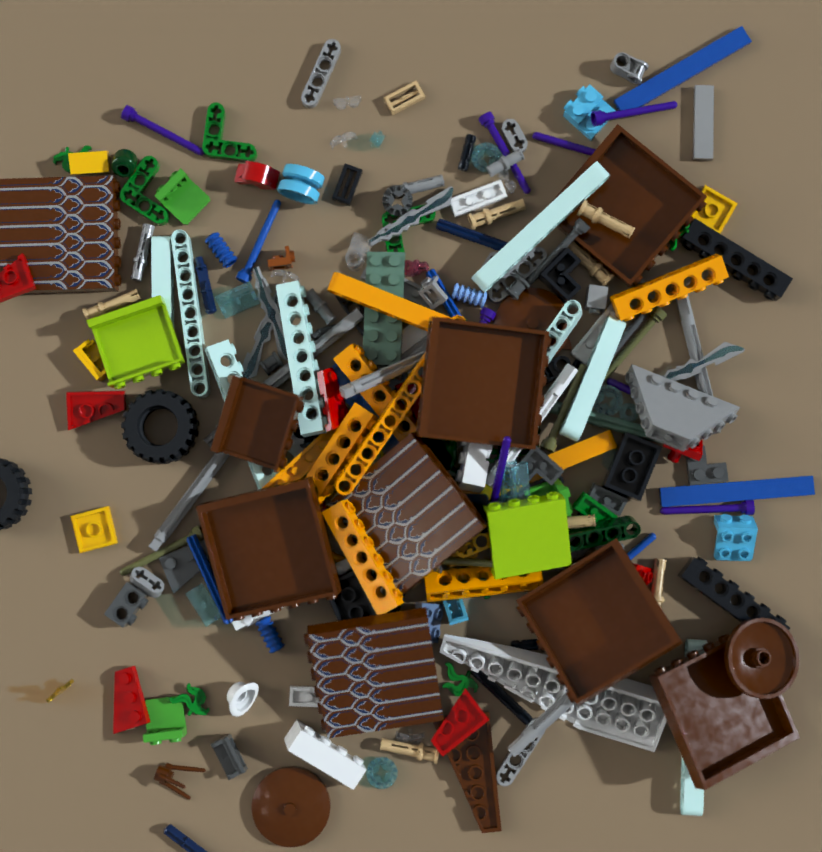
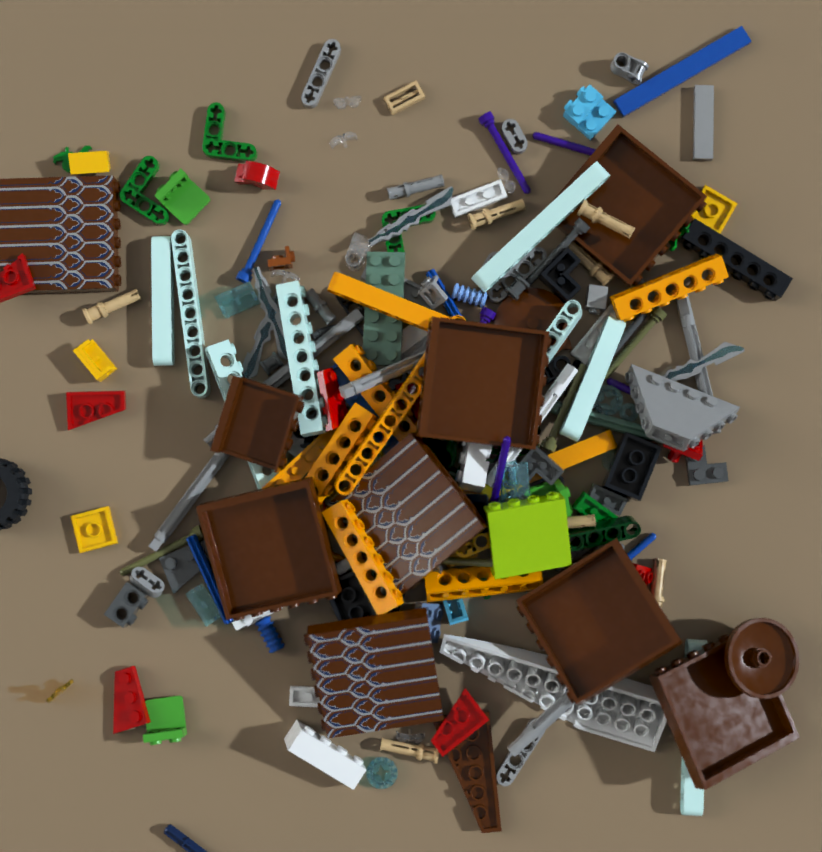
lime panel [86,295,185,389] -> none
dark green head [111,149,138,178] -> none
dark purple piece [121,105,205,156] -> none
black tyre [121,389,199,464] -> none
light grey pin [130,223,155,282] -> none
reddish brown plant [154,763,206,800] -> none
green piece [169,683,210,716] -> none
dark blue piece [195,256,217,314] -> none
blue piece [205,232,237,268] -> none
dark grey hinge [210,734,248,780] -> none
white hat [227,682,259,717] -> none
reddish brown dish [252,766,330,847] -> none
medium azure wheel [277,164,325,205] -> none
black tile [332,163,363,206] -> none
clear light blue plate [369,130,385,149] -> none
dark grey gear [382,185,413,216] -> none
clear pink piece [405,259,429,277] -> none
dark blue axle [436,219,508,251] -> none
green piece [442,662,478,696] -> none
black axle [458,134,476,171] -> none
black axle [471,670,532,725] -> none
clear light blue gear [472,143,502,172] -> none
light grey pin [486,149,525,177] -> none
black axle [511,639,539,650] -> none
dark purple piece [591,101,677,127] -> none
blue tile [659,476,815,507] -> none
dark purple piece [660,500,755,515] -> none
black brick [677,556,790,630] -> none
medium azure bracket [713,514,758,561] -> none

